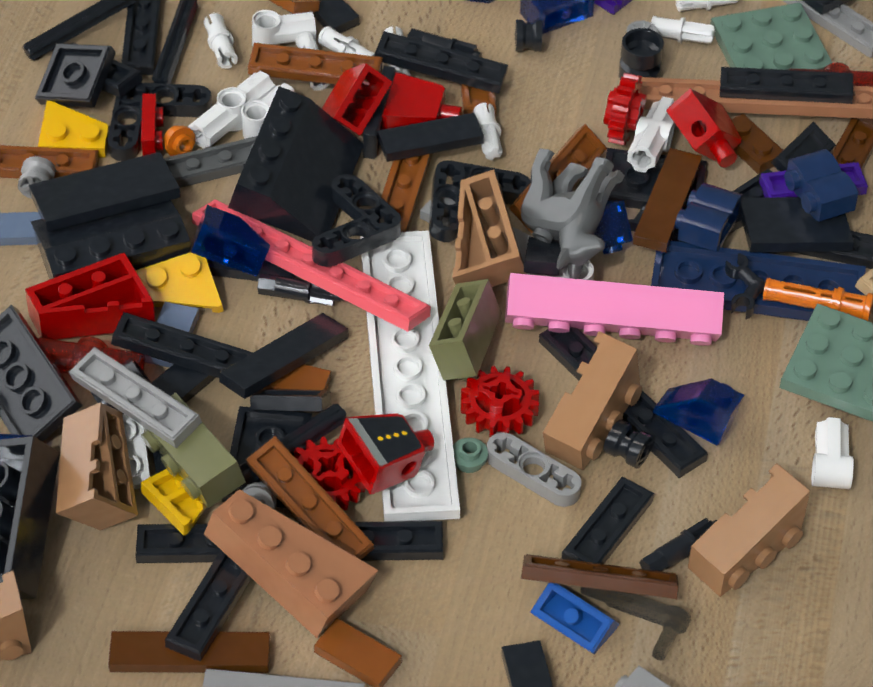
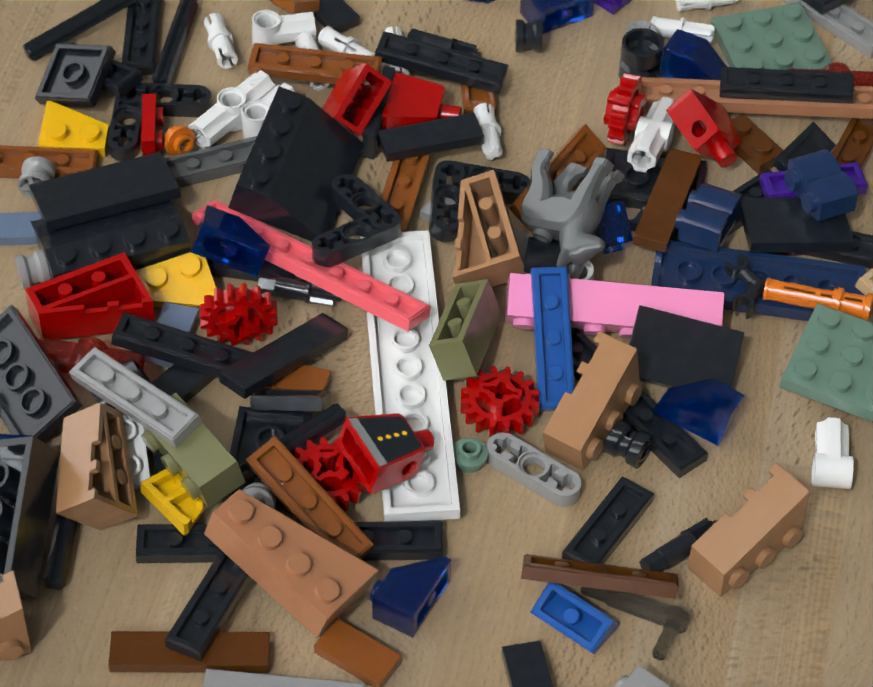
none -> light grey wheel [14,249,51,290]
none -> black axle [43,514,77,590]
none -> red gear [200,283,278,346]
none -> clear blue slope [369,556,451,638]
none -> blue tile [530,267,575,412]
none -> black tile [629,305,745,403]
none -> clear blue slope [660,29,727,80]

